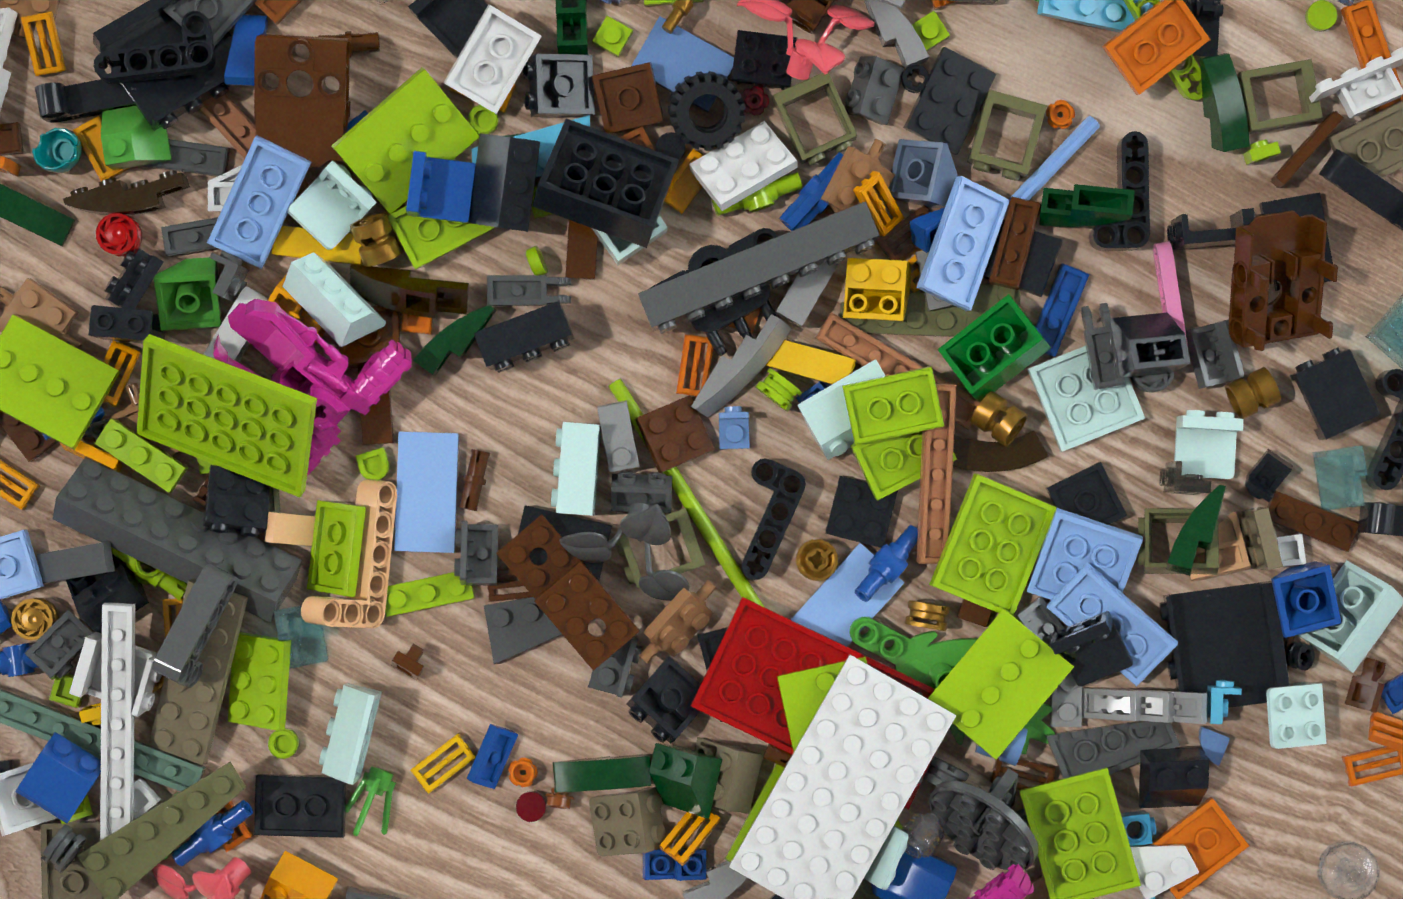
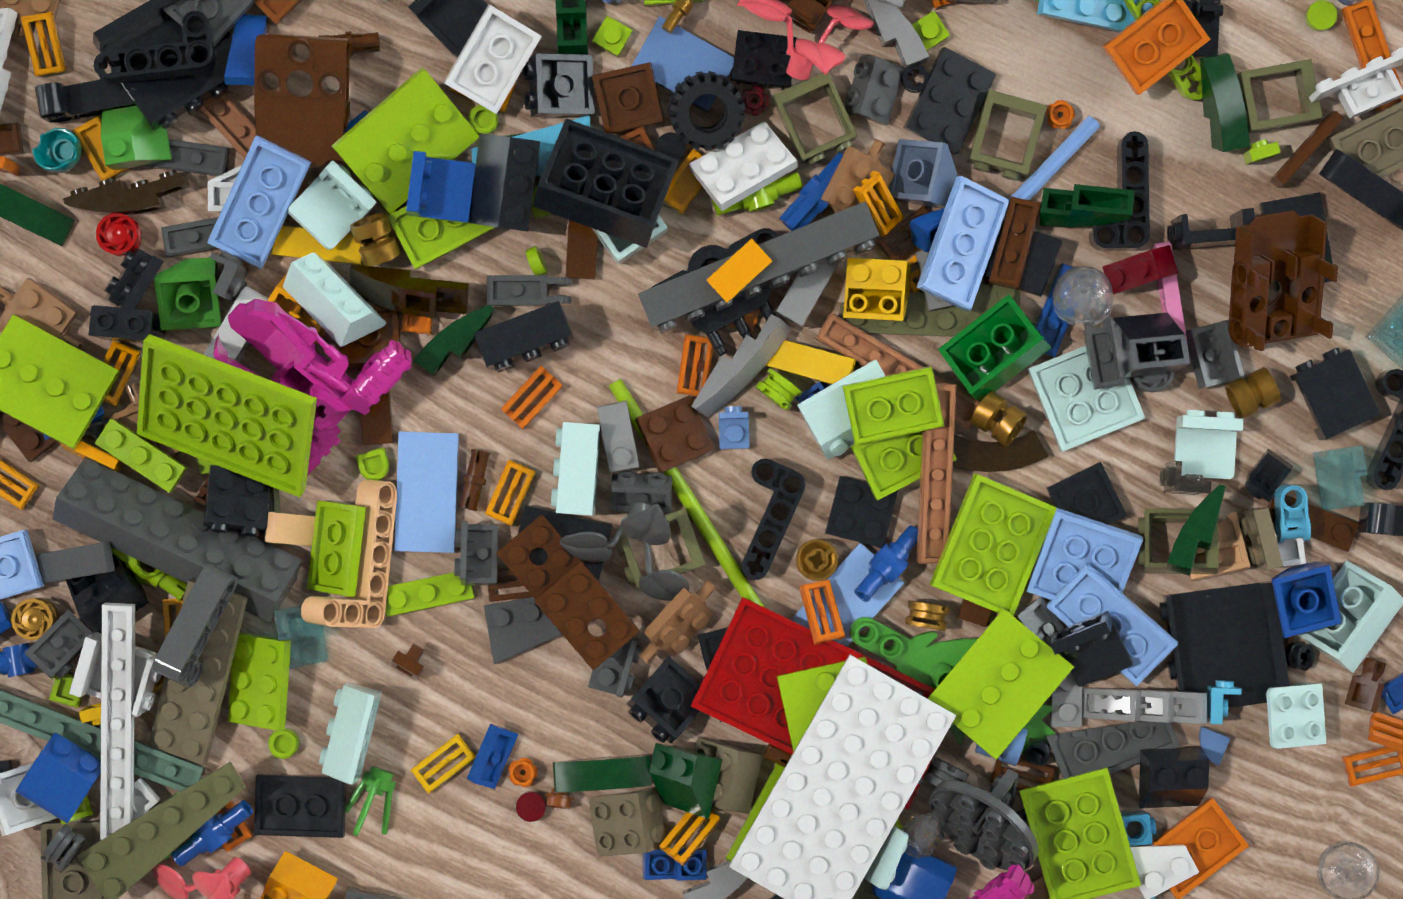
none -> light orange tile [485,460,536,526]
none -> orange tile [501,366,563,429]
none -> light orange tile [706,238,772,303]
none -> orange tile [799,580,845,645]
none -> black hinge [1025,739,1051,766]
none -> clear cylinder [1053,266,1114,326]
none -> dark red brick [1102,245,1179,295]
none -> medium azure piece [1274,484,1311,543]

